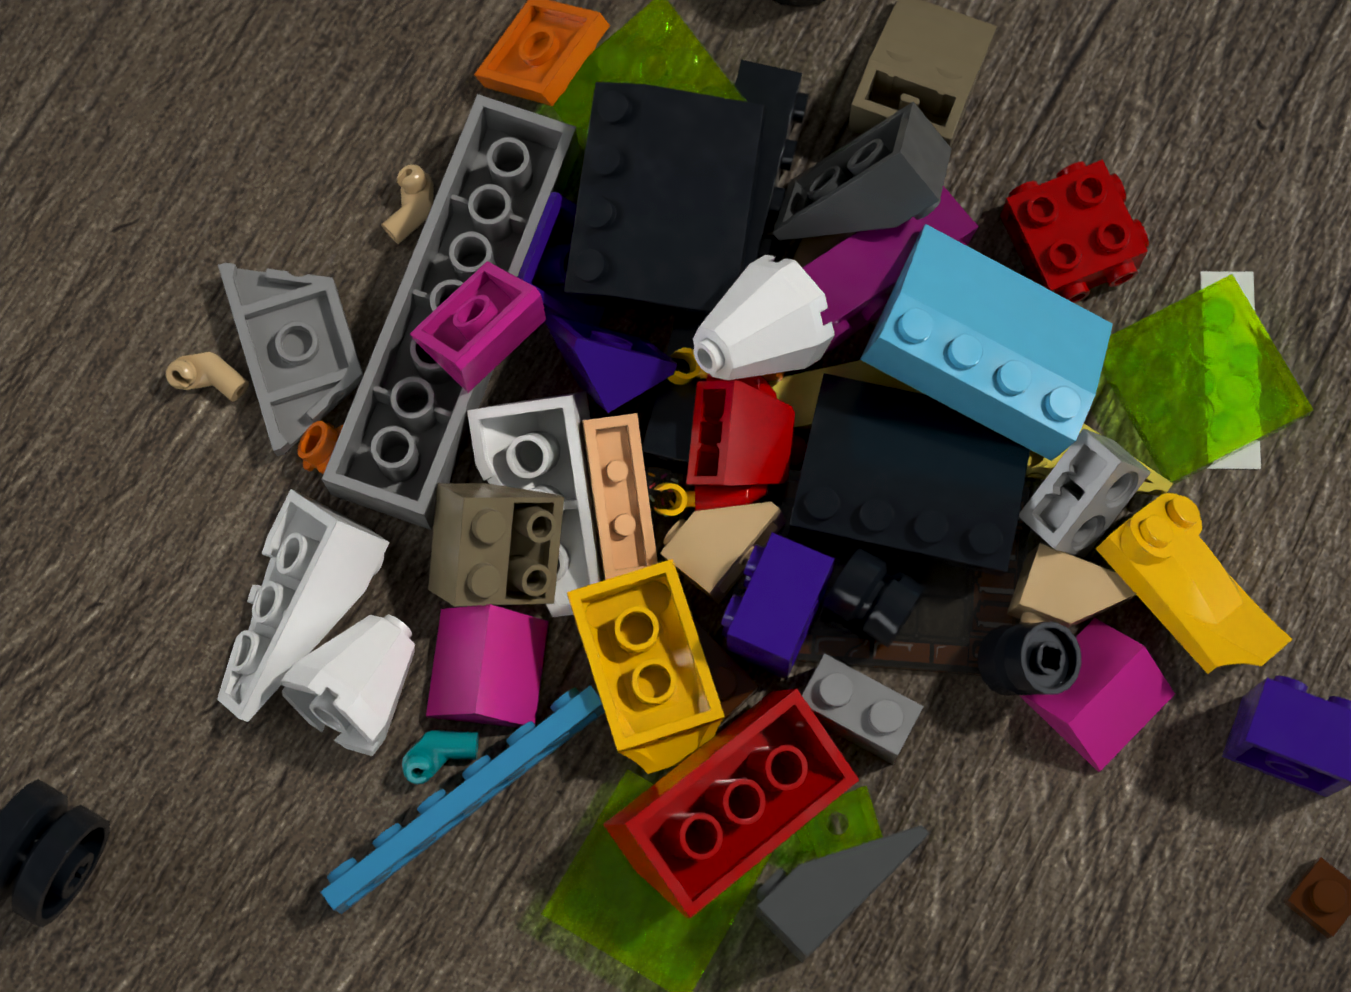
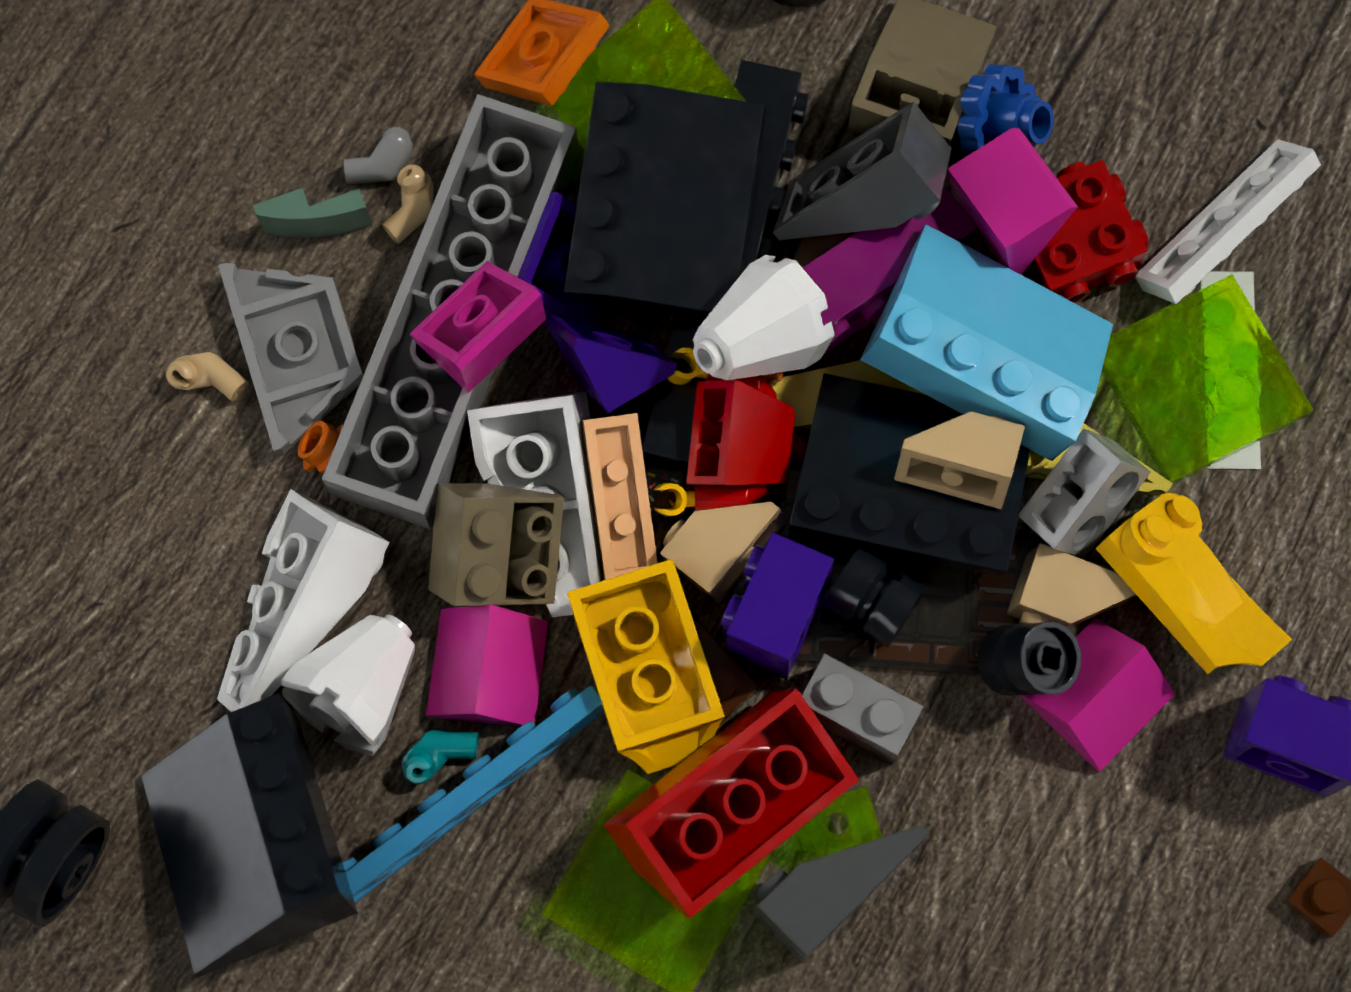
none -> black slope [141,693,358,977]
none -> sand green slope [252,188,373,238]
none -> light grey arm [344,127,413,185]
none -> tan slope [894,411,1025,510]
none -> dark pink slope [947,127,1078,275]
none -> blue plant [957,64,1054,155]
none -> white plate [1135,139,1321,304]

